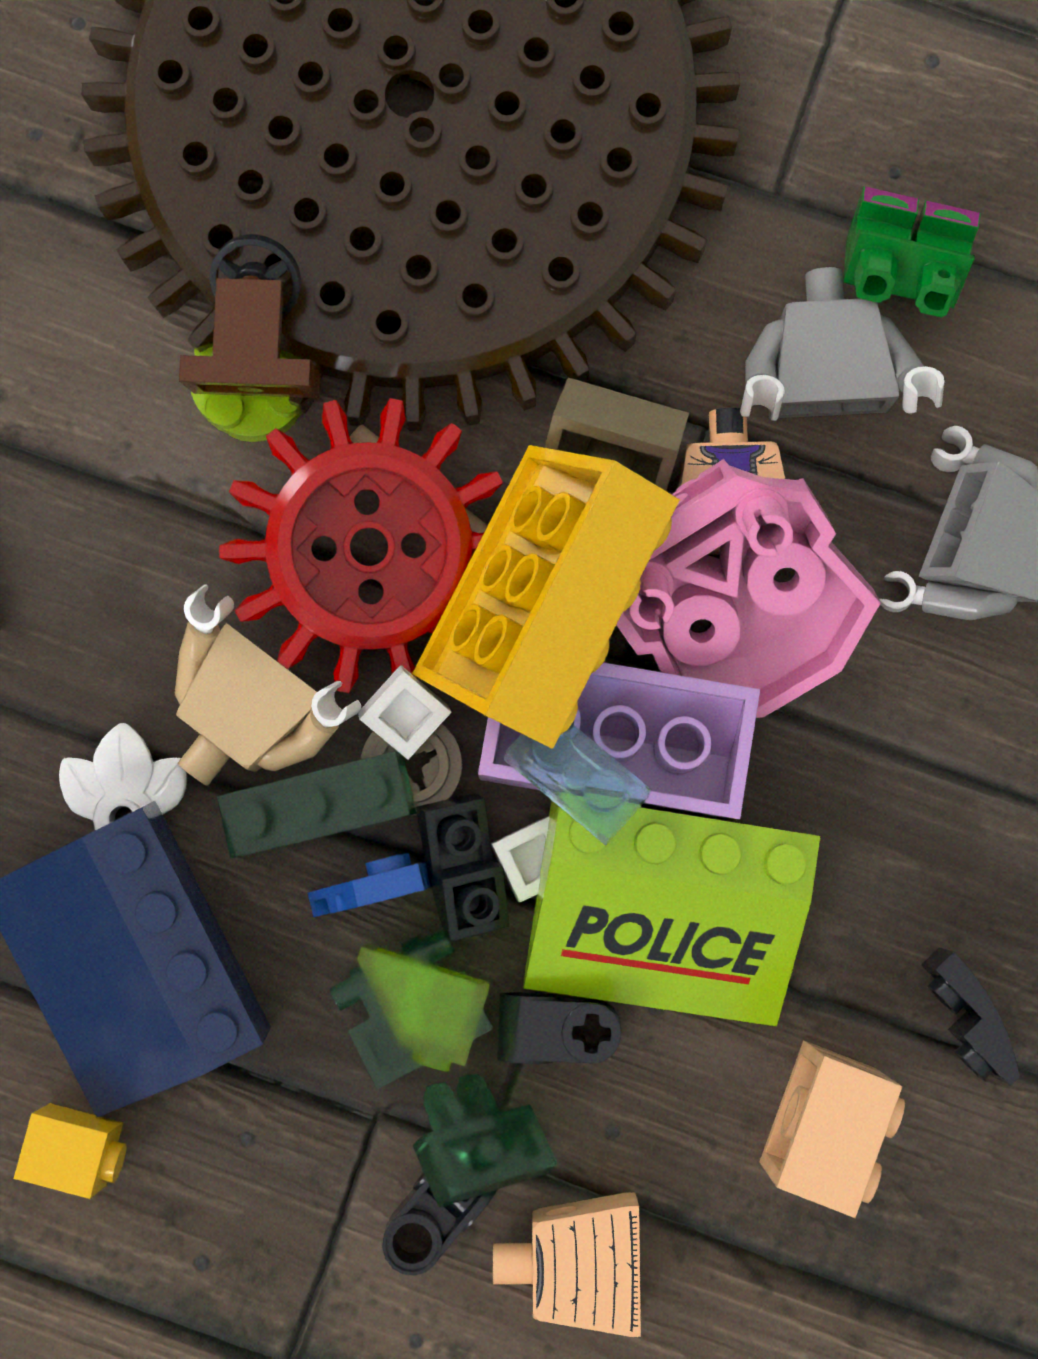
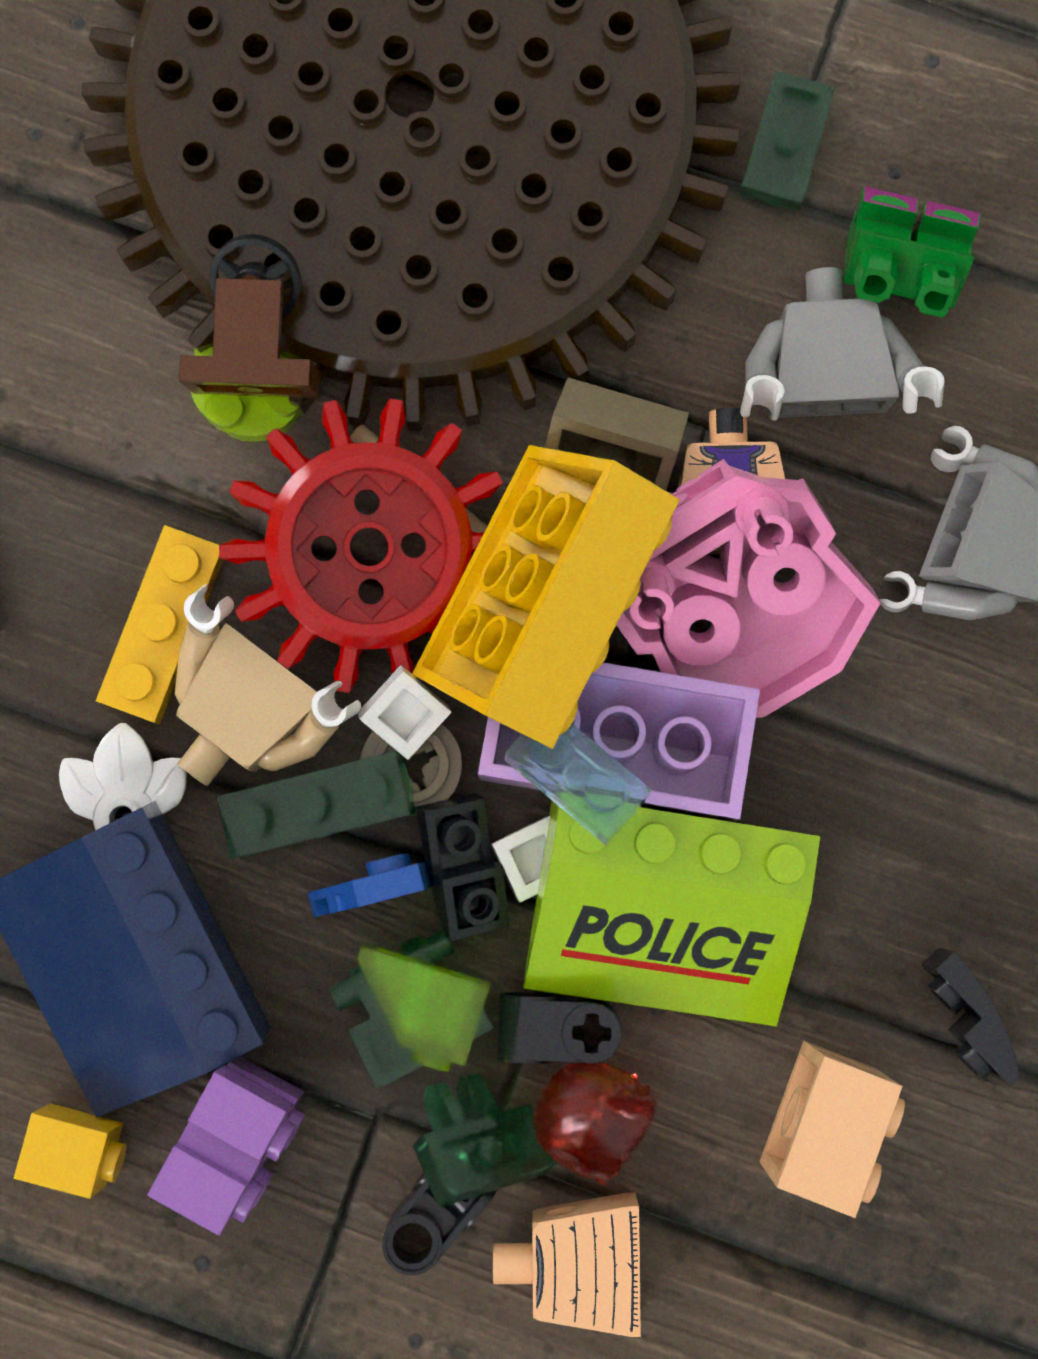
none -> yellow plate [96,525,223,725]
none -> medium lavender brick [147,1056,306,1236]
none -> clear red hair [534,1062,657,1185]
none -> clear green plate [739,71,836,212]

